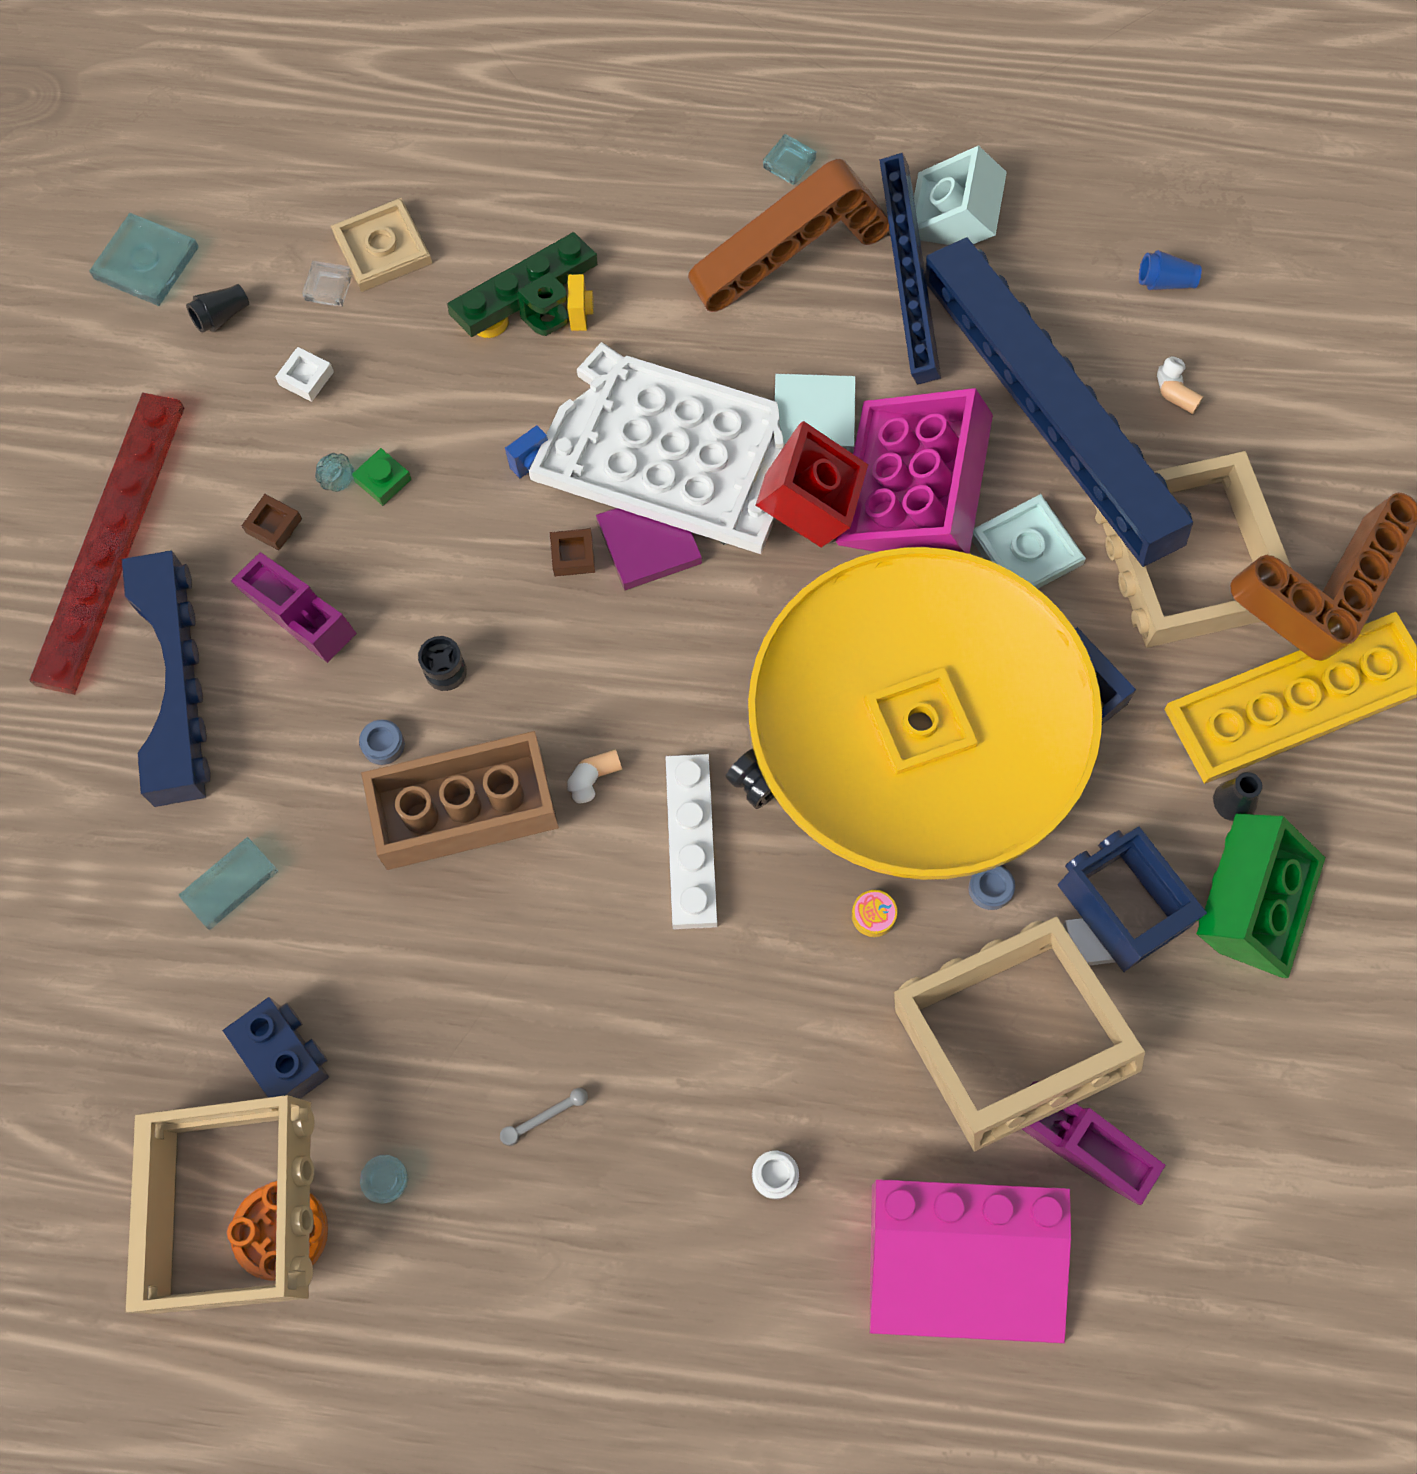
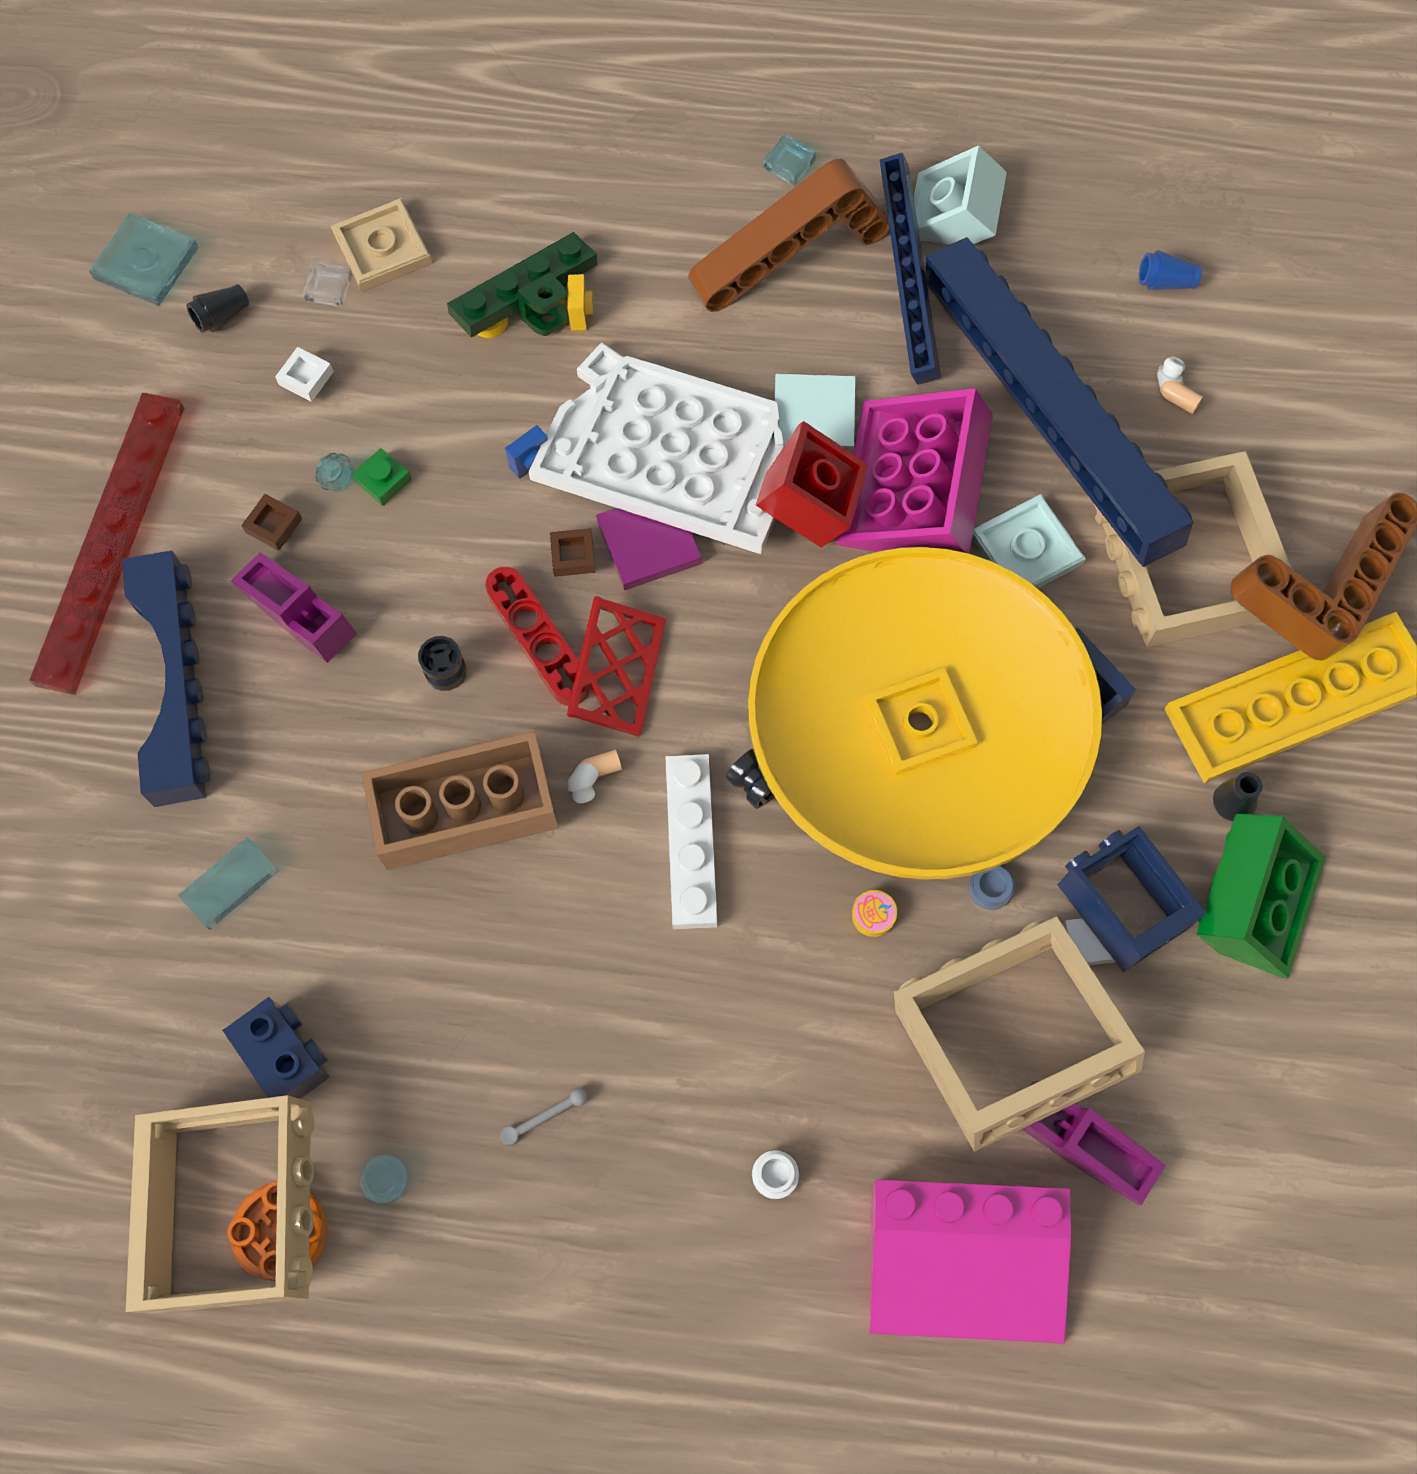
sand blue tile [359,720,405,765] -> none
none -> red beam [485,567,590,706]
none -> red window [567,596,666,737]

